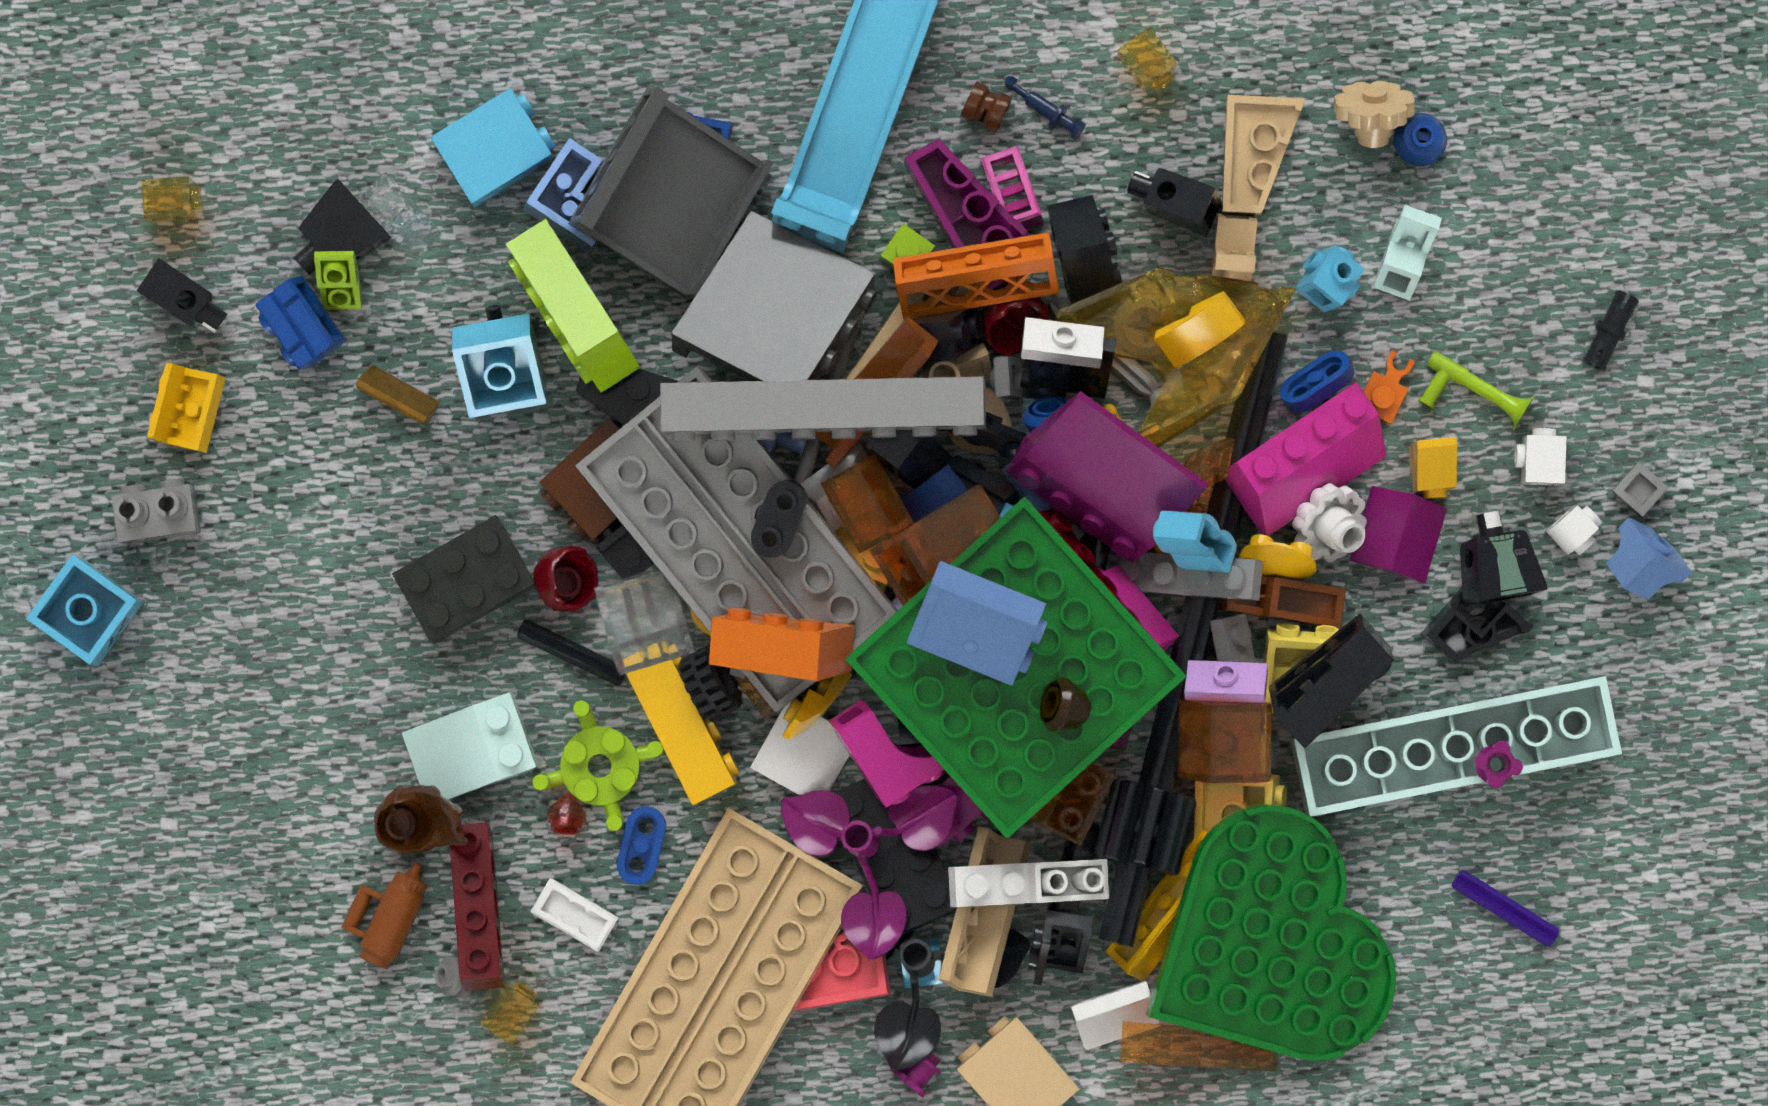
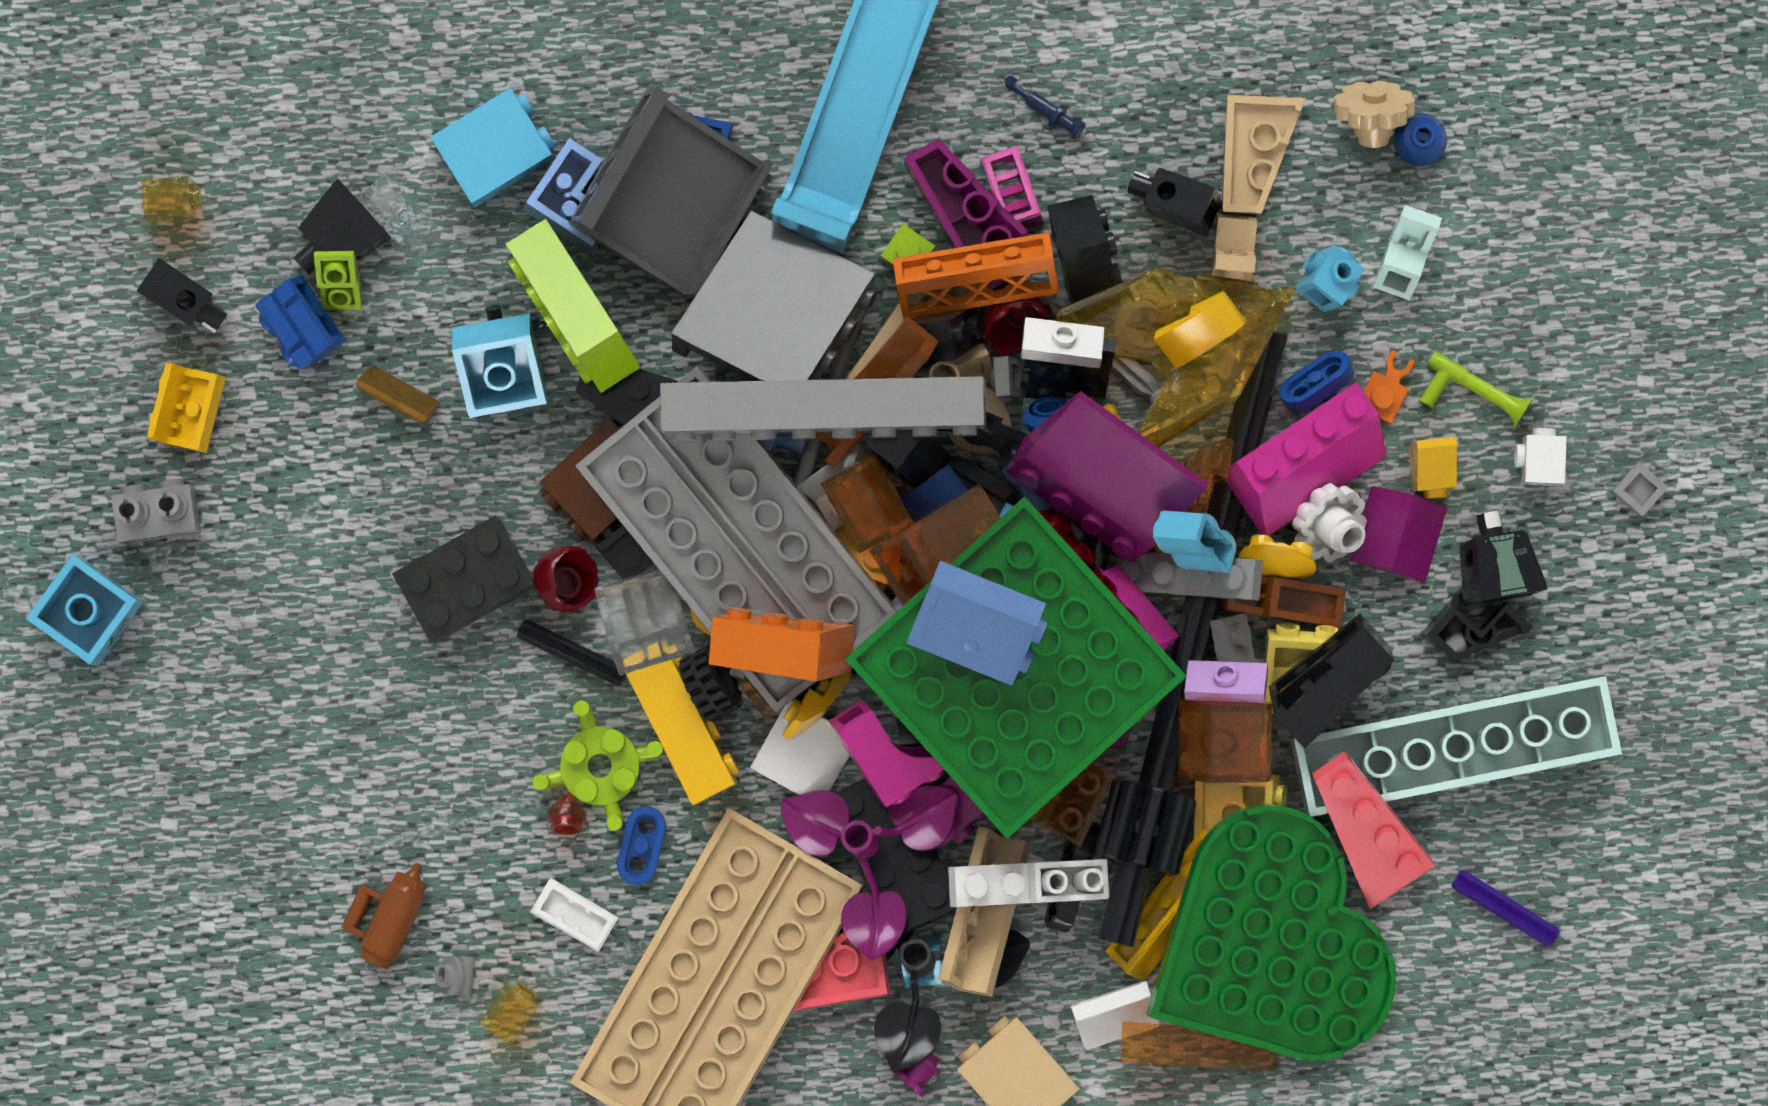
reddish brown hair [374,785,468,854] -> none
light aqua slope [402,692,539,800] -> none
dark red brick [450,822,505,992] -> none
black plate [751,479,808,558] -> none
reddish brown wheel [960,81,1012,133] -> none
black bracket [1028,910,1094,986] -> none
dark brown cone [1040,677,1091,732] -> none
clear yellow brick [1117,27,1178,92] -> none
magenta brick [1474,741,1523,788] -> none
white plate [1546,505,1602,555] -> none
black pin [1582,290,1639,372] -> none
medium blue brick [1606,517,1692,600] -> none
none -> coral wing [1312,751,1435,910]

